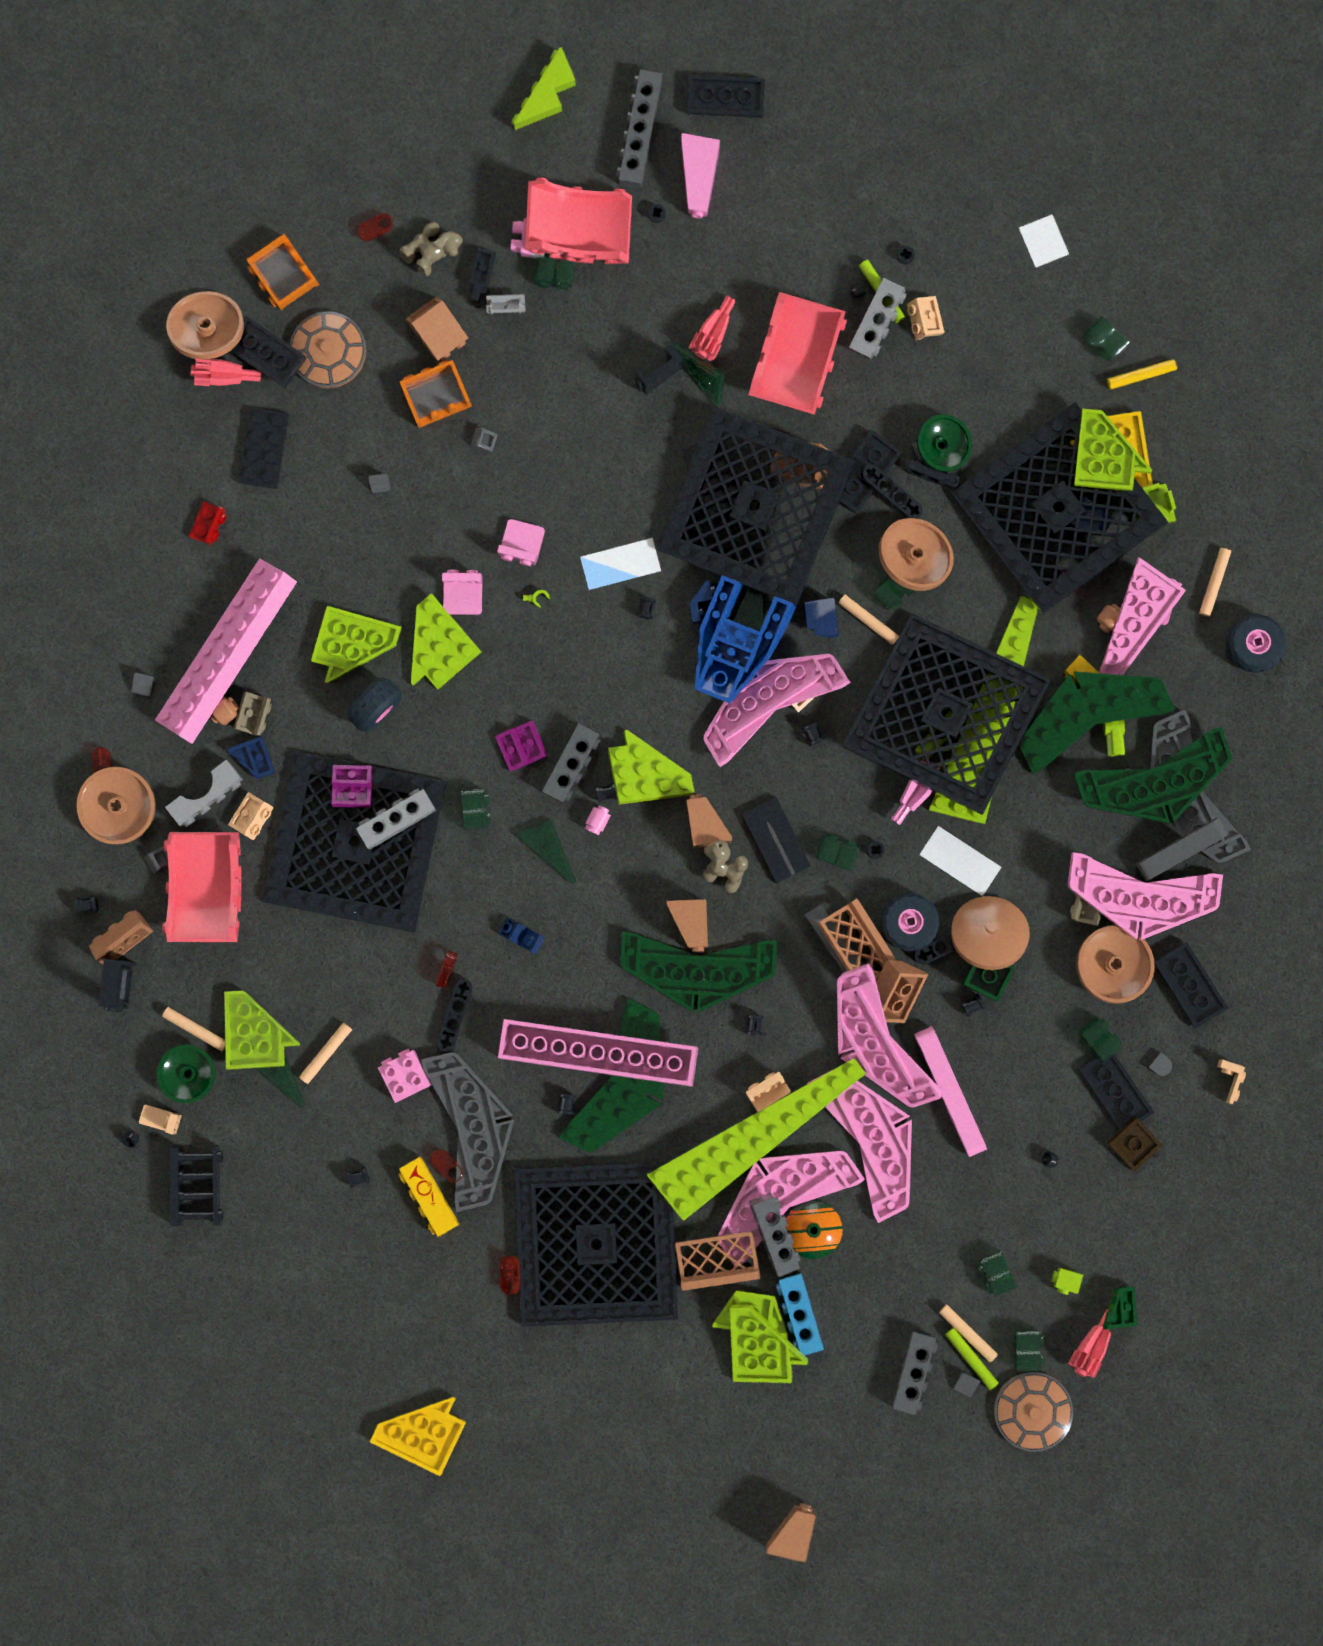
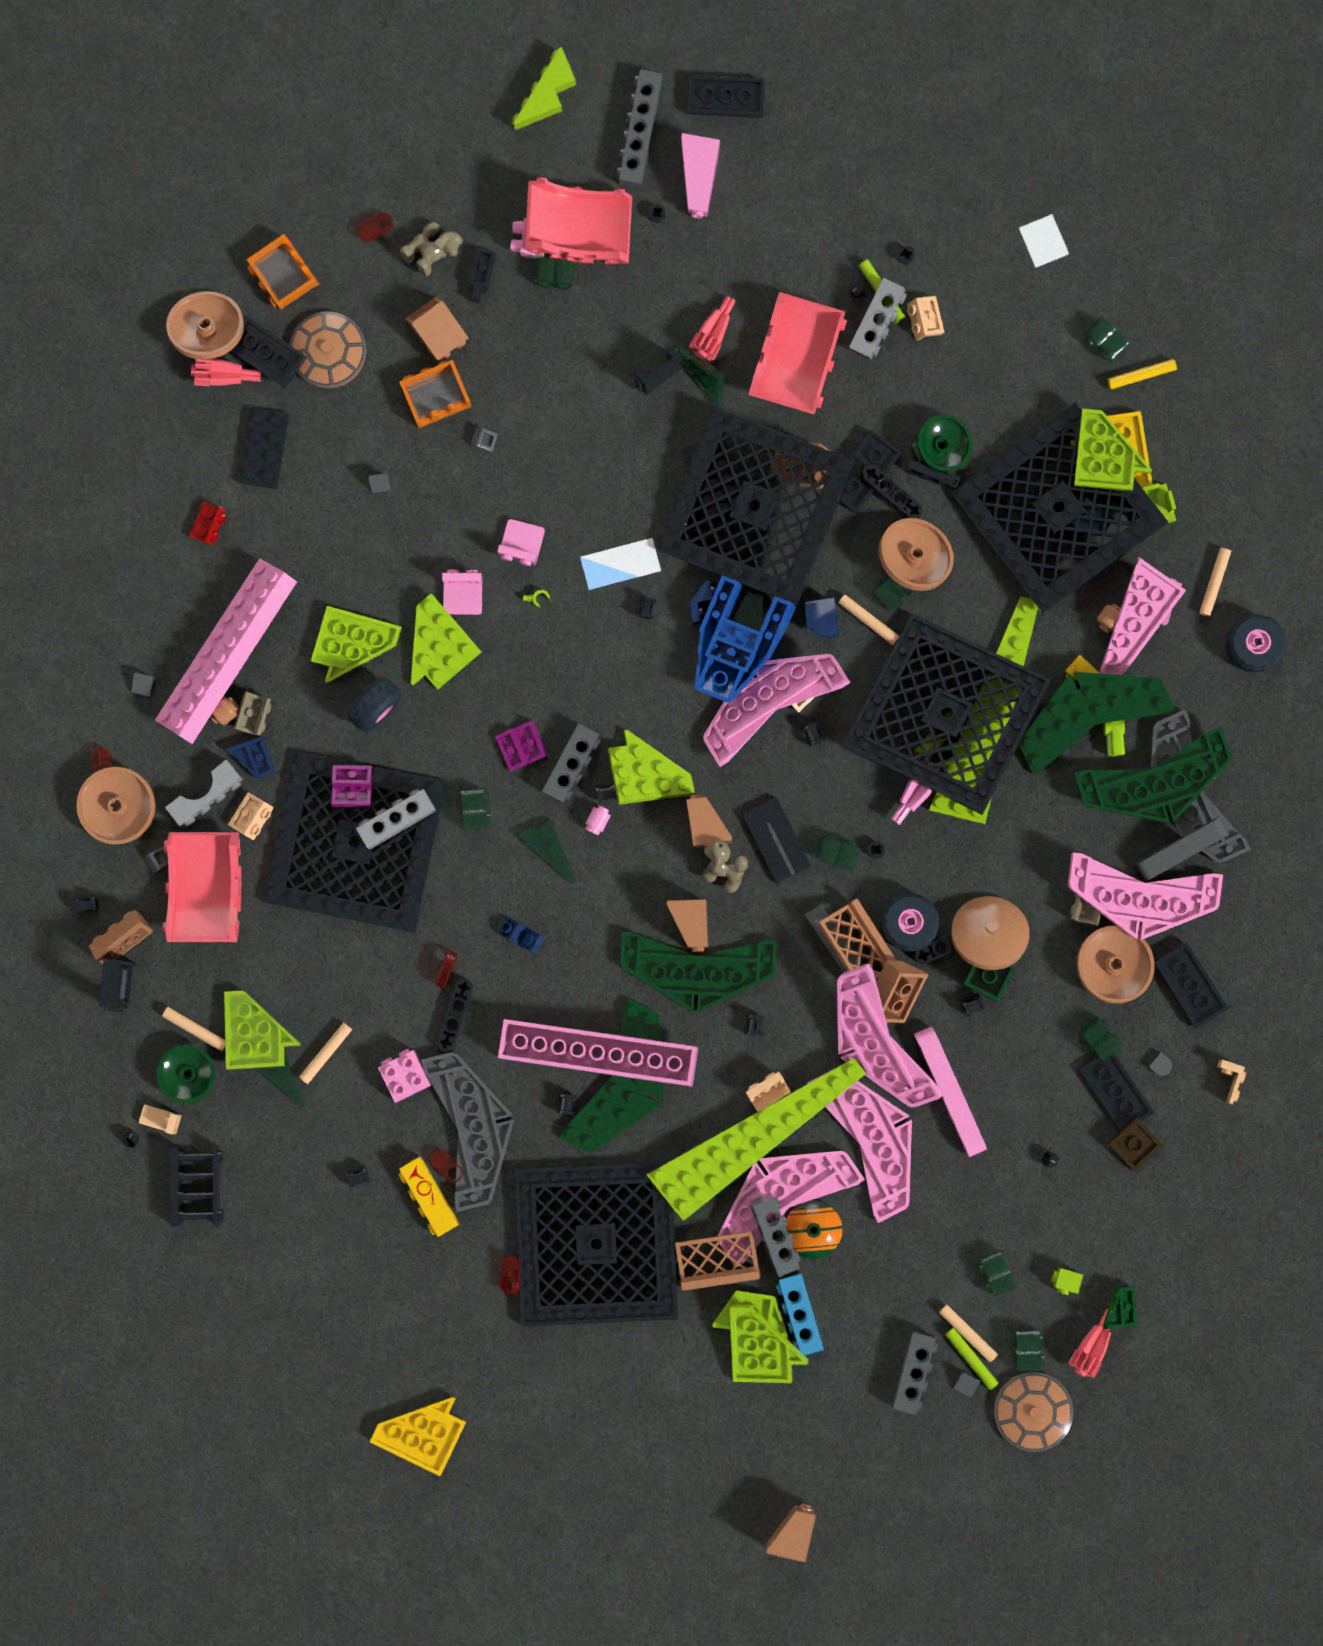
light grey hinge [486,294,526,314] -> none
white sticker [920,826,1001,896] -> none

